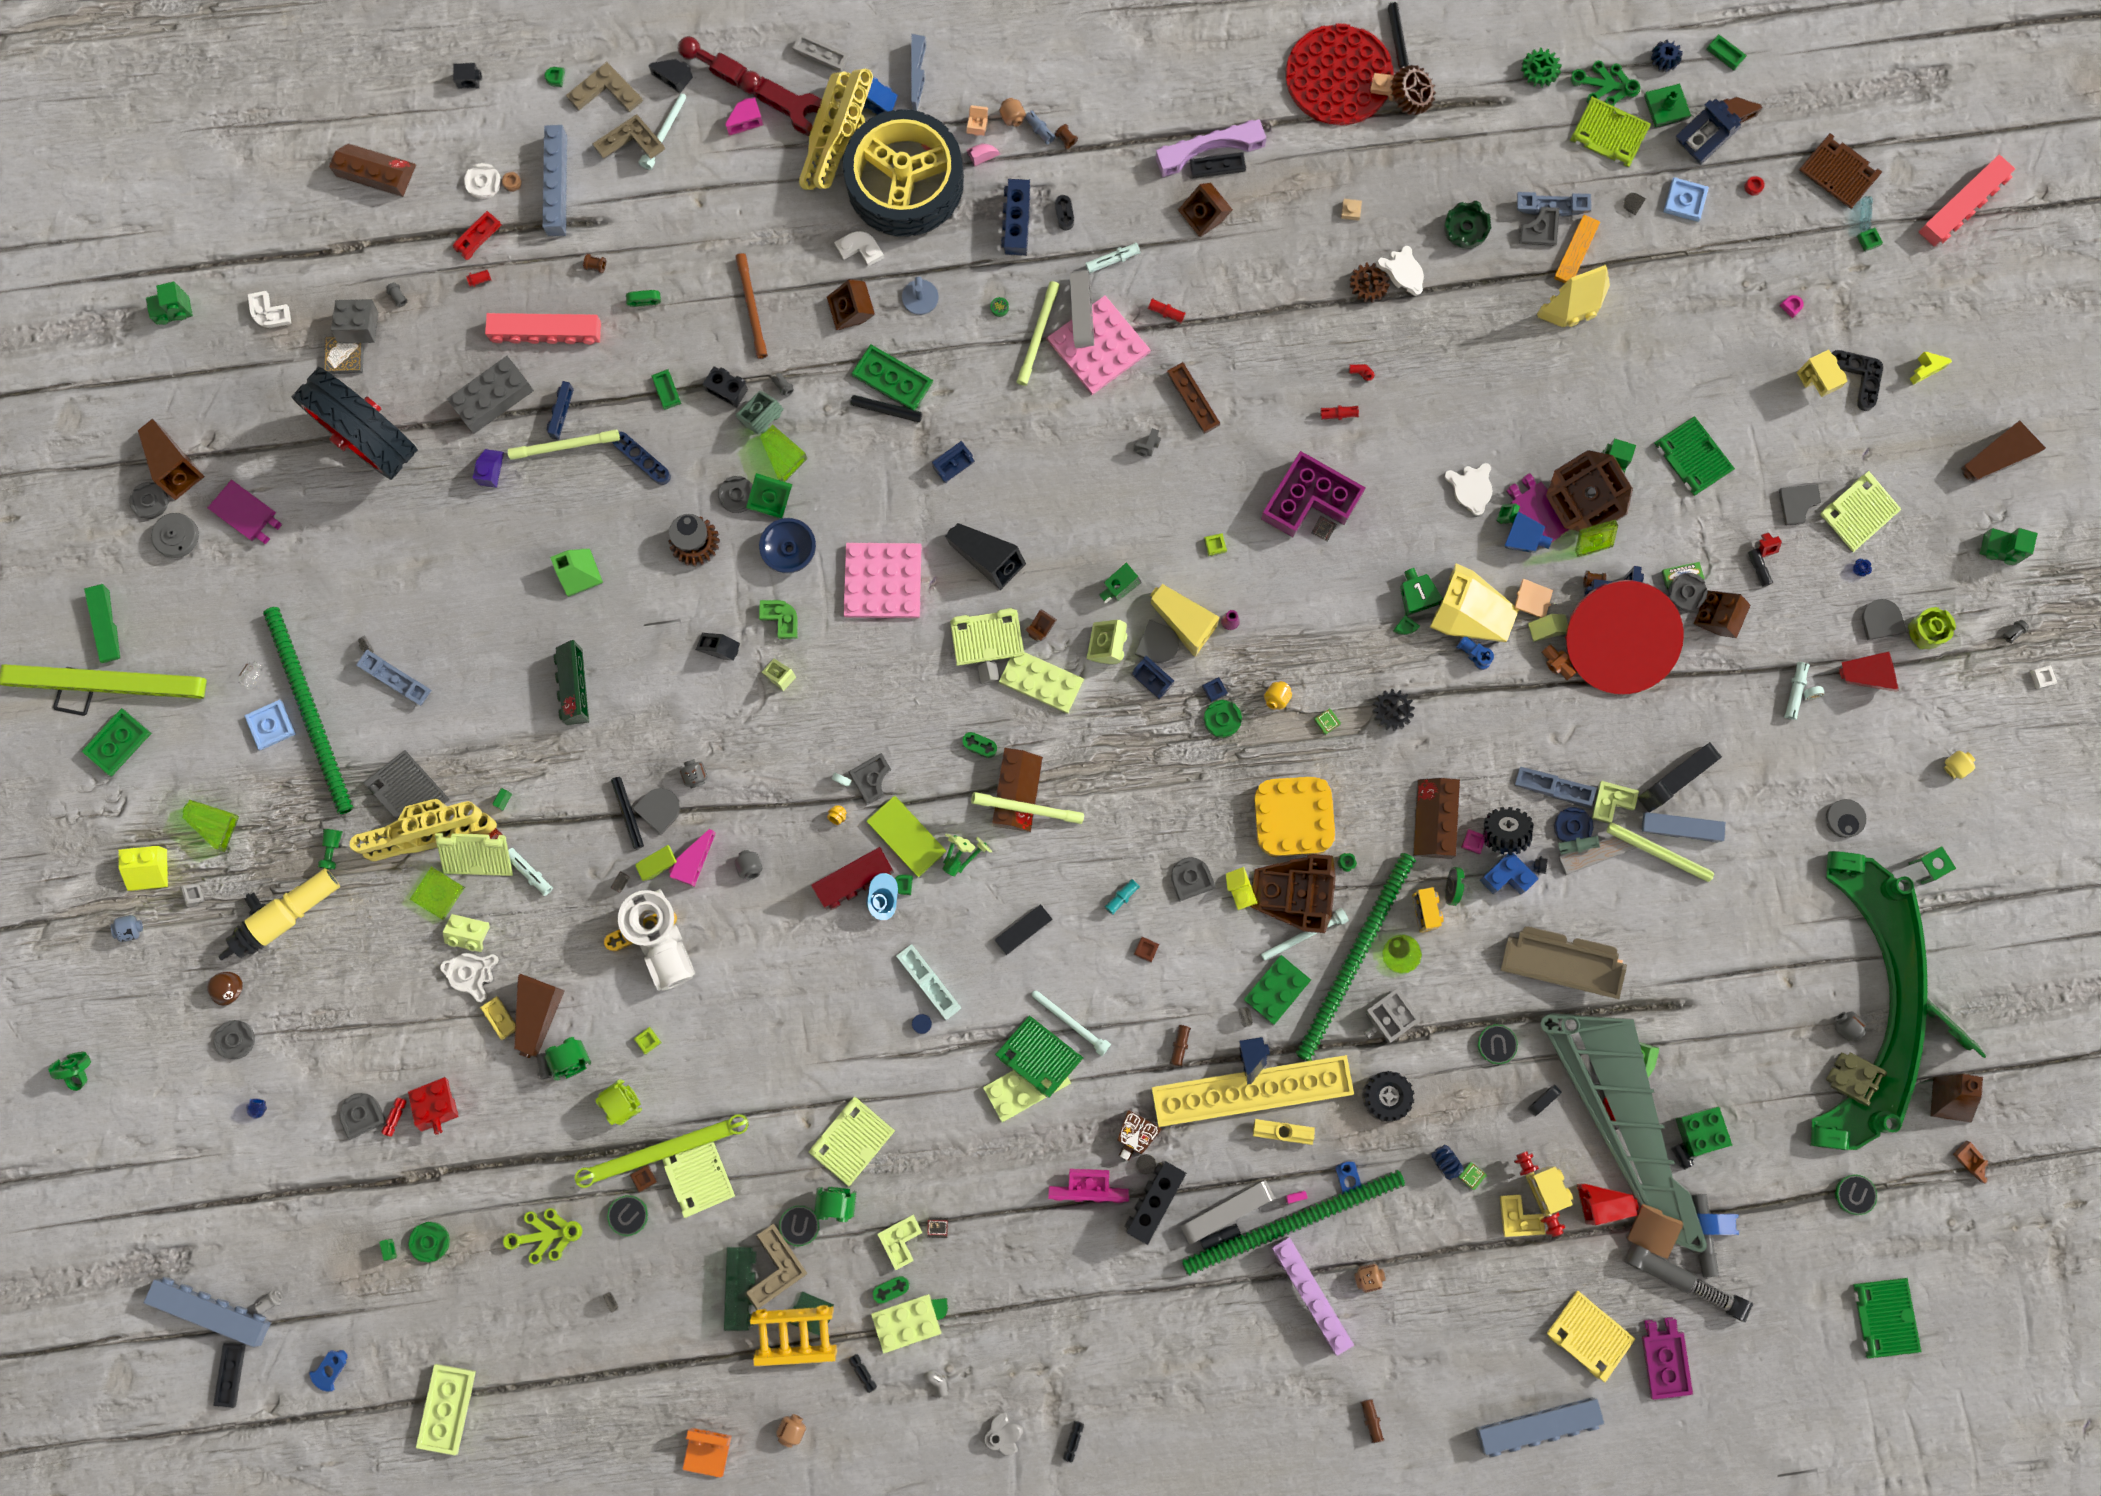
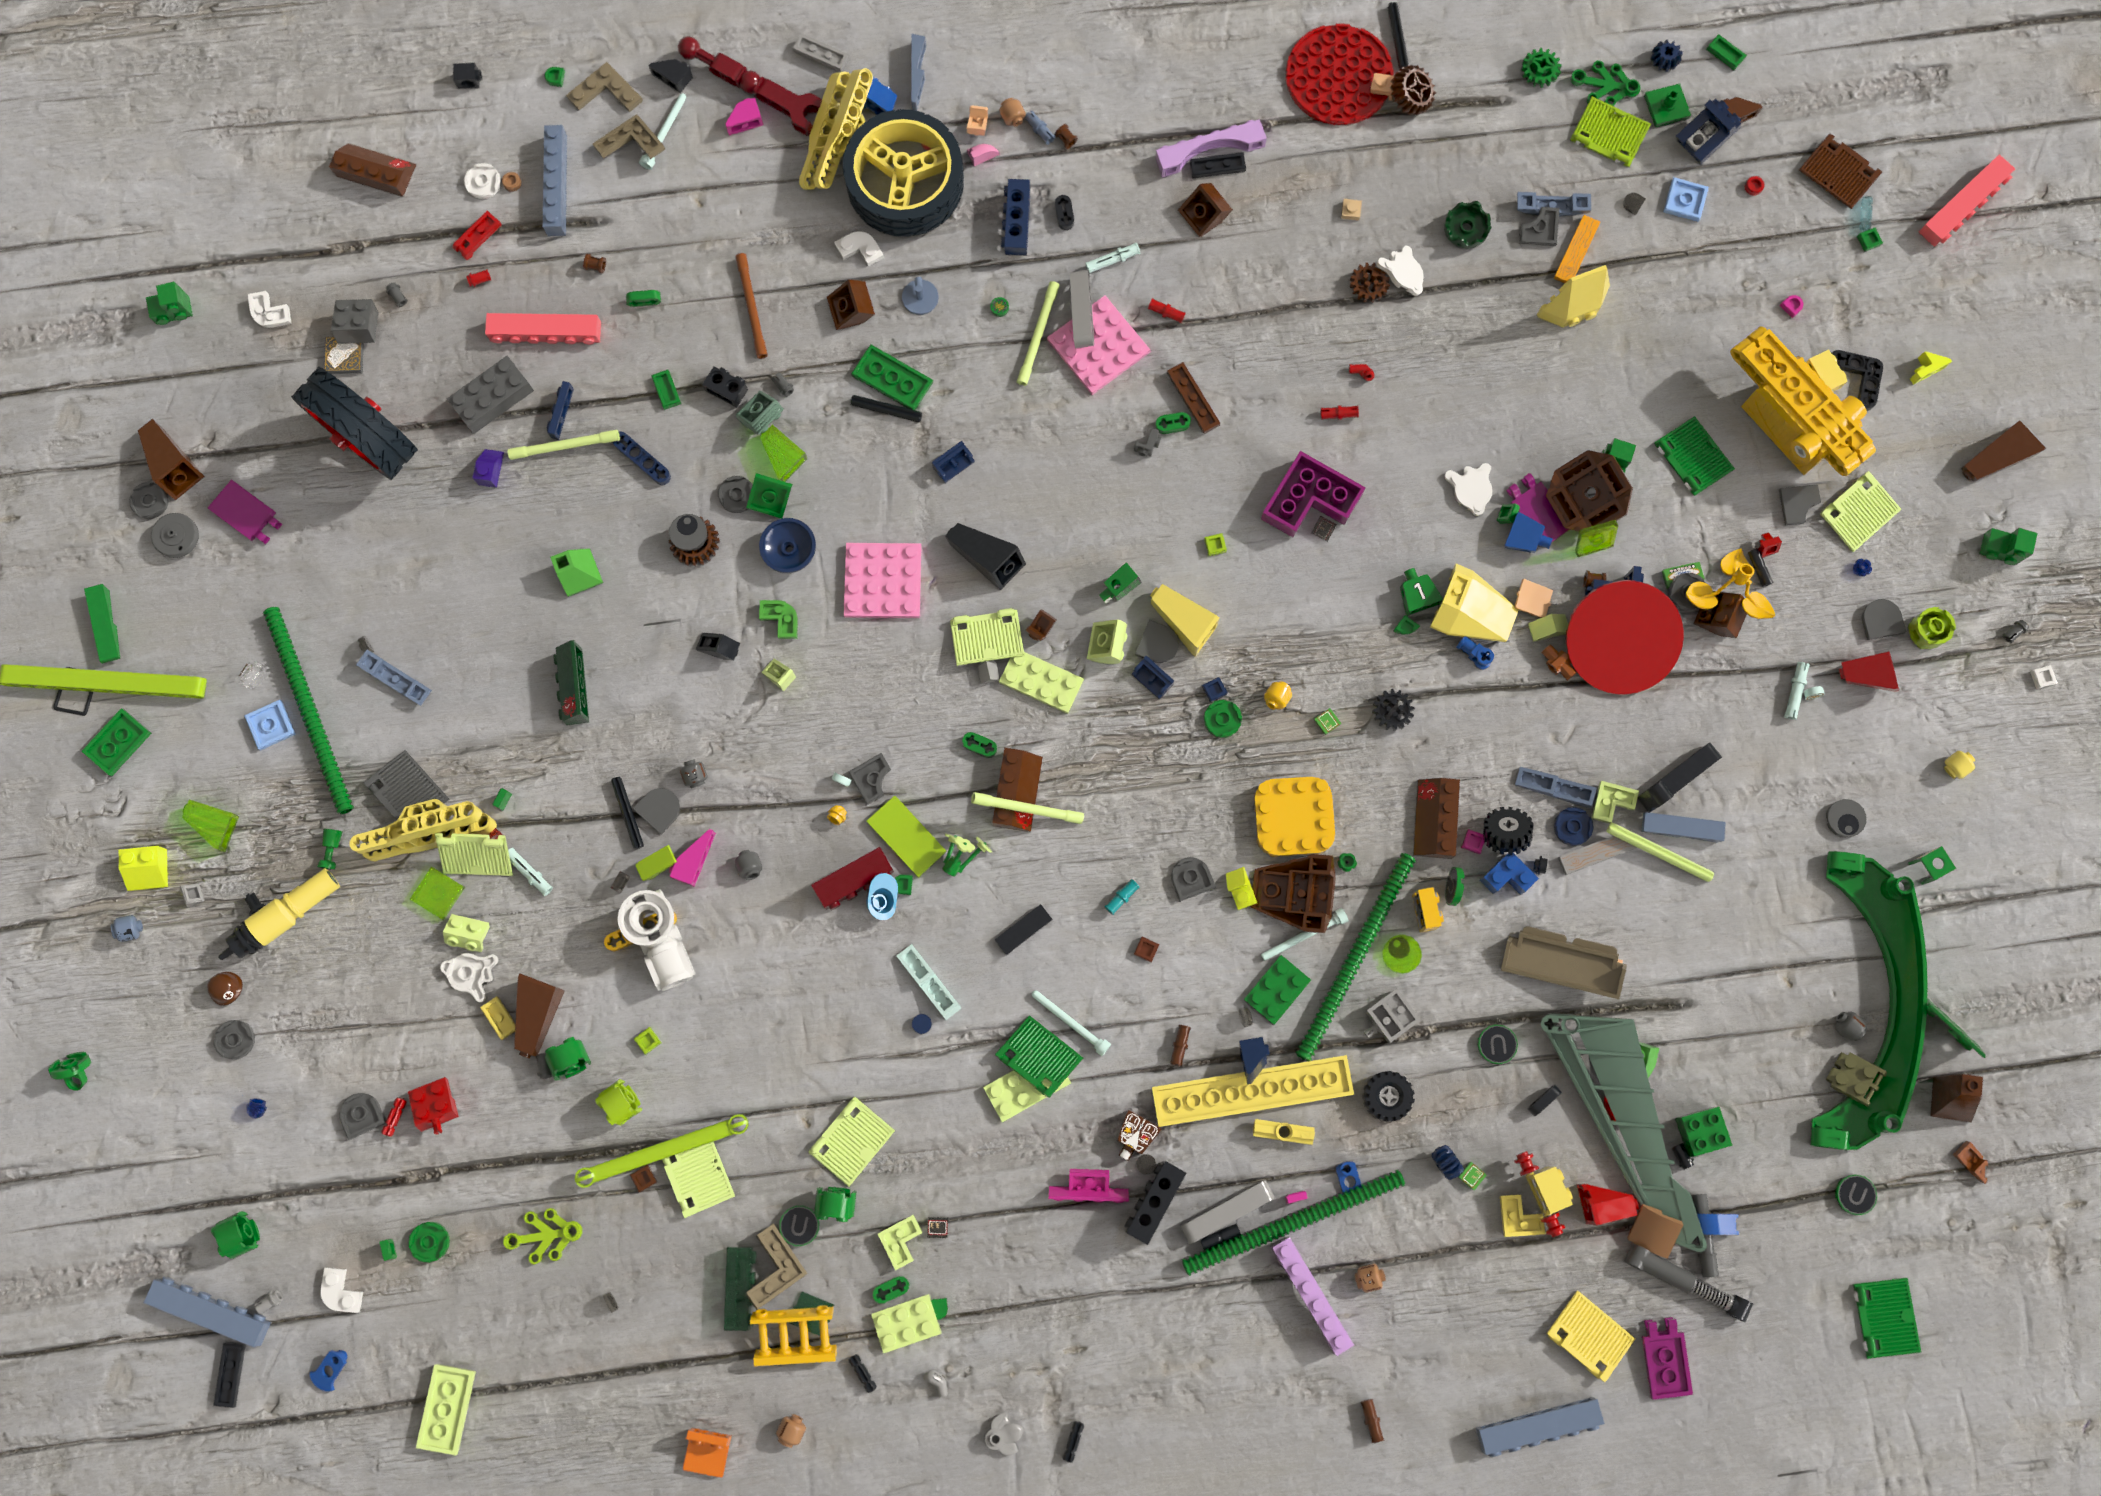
black tile [607,1195,648,1236] -> none
magenta cone [1221,610,1240,630] -> none
sand green pin [1558,835,1600,855] -> none
none -> green brick [211,1211,260,1259]
none -> white plate [321,1267,363,1313]
none -> green beam [1155,412,1191,434]
none -> yellow plant [1686,549,1775,619]
none -> yellow piece [1730,326,1876,476]

